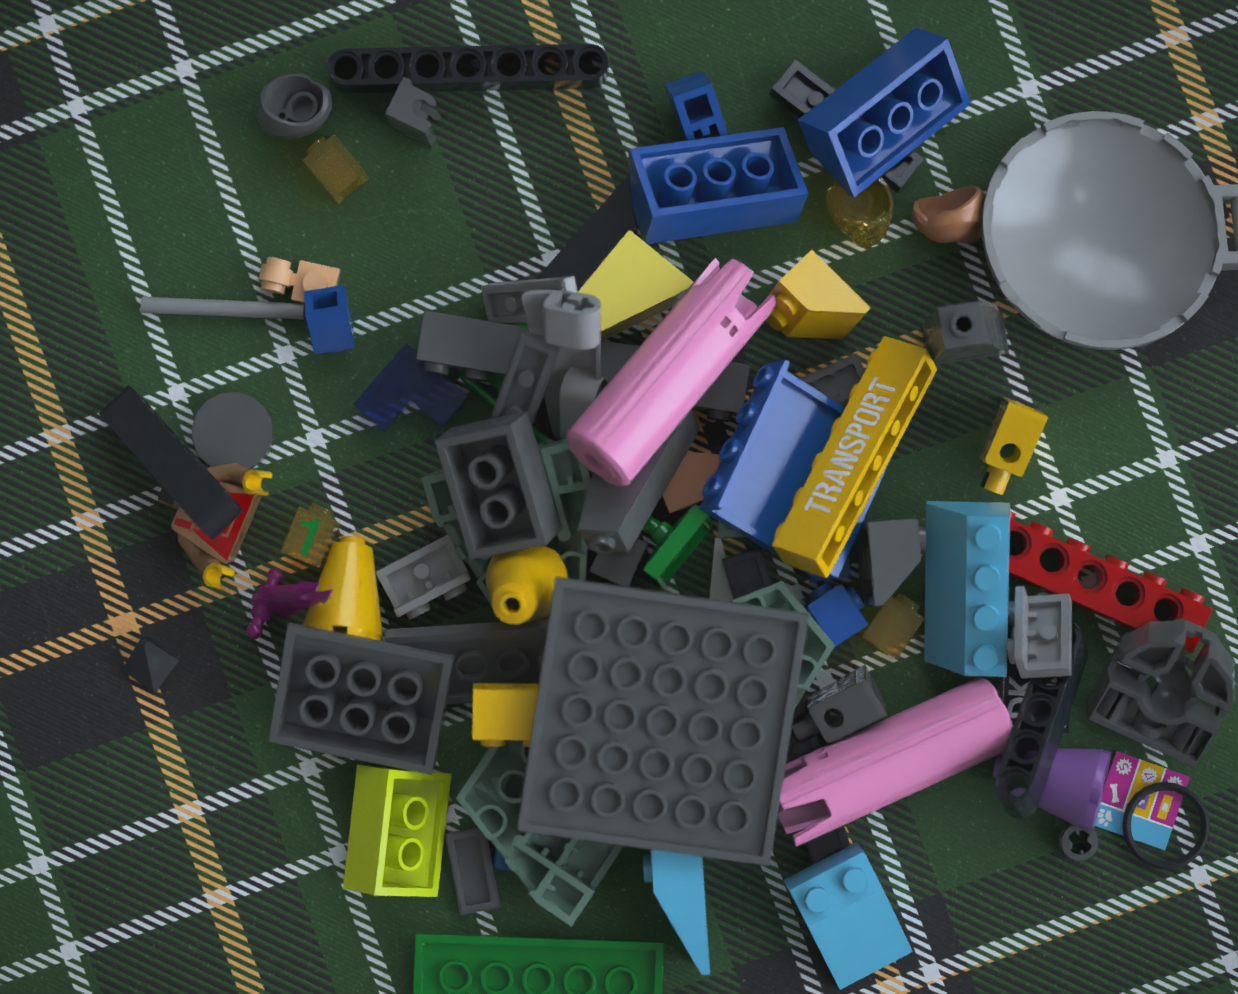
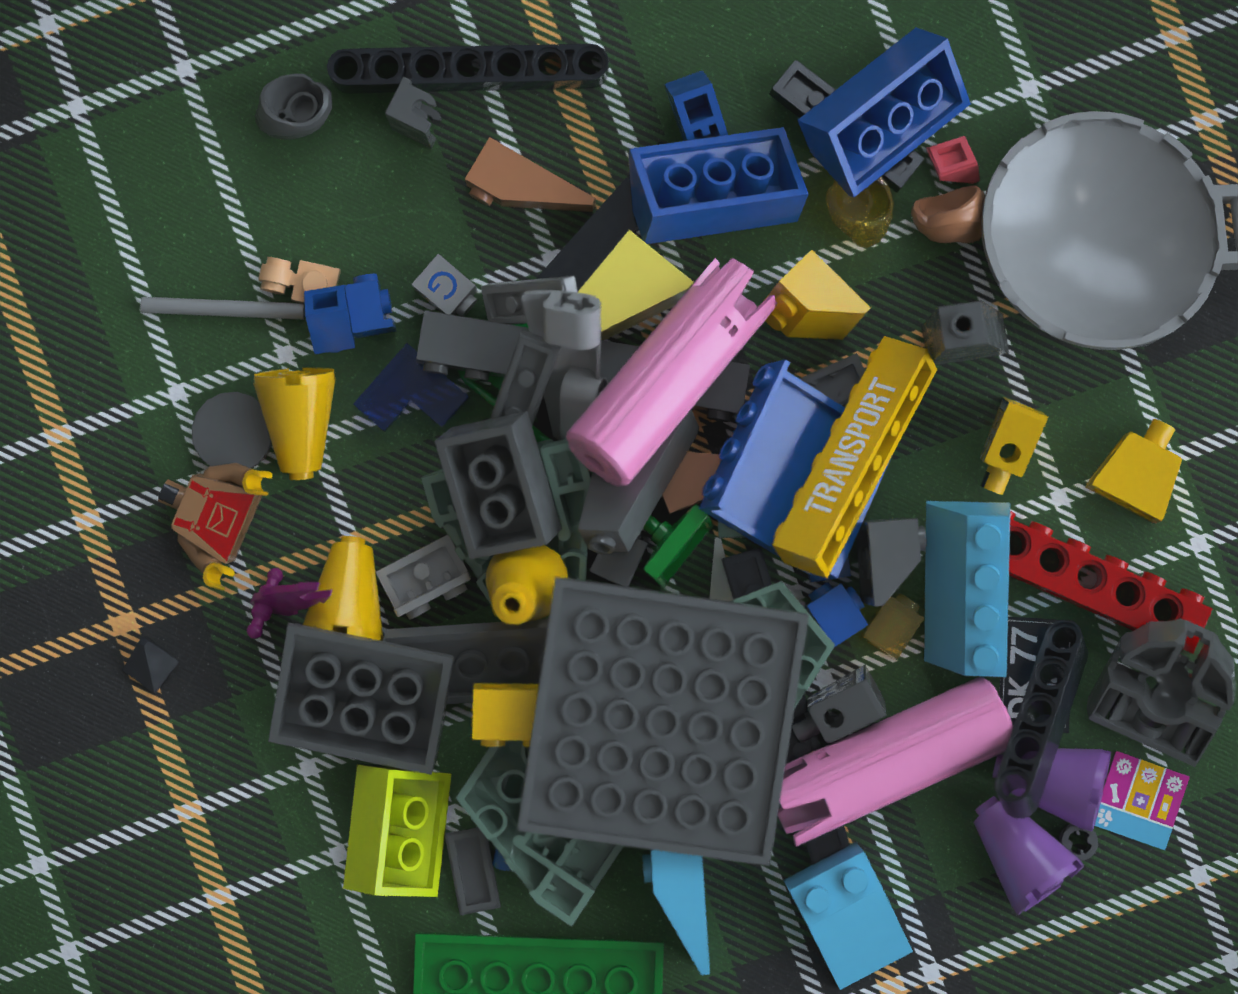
black beam [99,385,244,540] -> none
clear yellow brick [281,503,341,568] -> none
clear yellow brick [302,134,369,204] -> none
light grey bracket [1007,586,1072,678] -> none
black tyre [1122,782,1209,870] -> none
none -> yellow cone [253,367,336,480]
none -> blue brick [344,274,397,338]
none -> light grey brick [411,254,478,317]
none -> nougat slope [465,137,596,212]
none -> coral slope [926,136,980,183]
none -> medium lavender cone [974,796,1084,915]
none -> yellow torso [1085,419,1182,523]

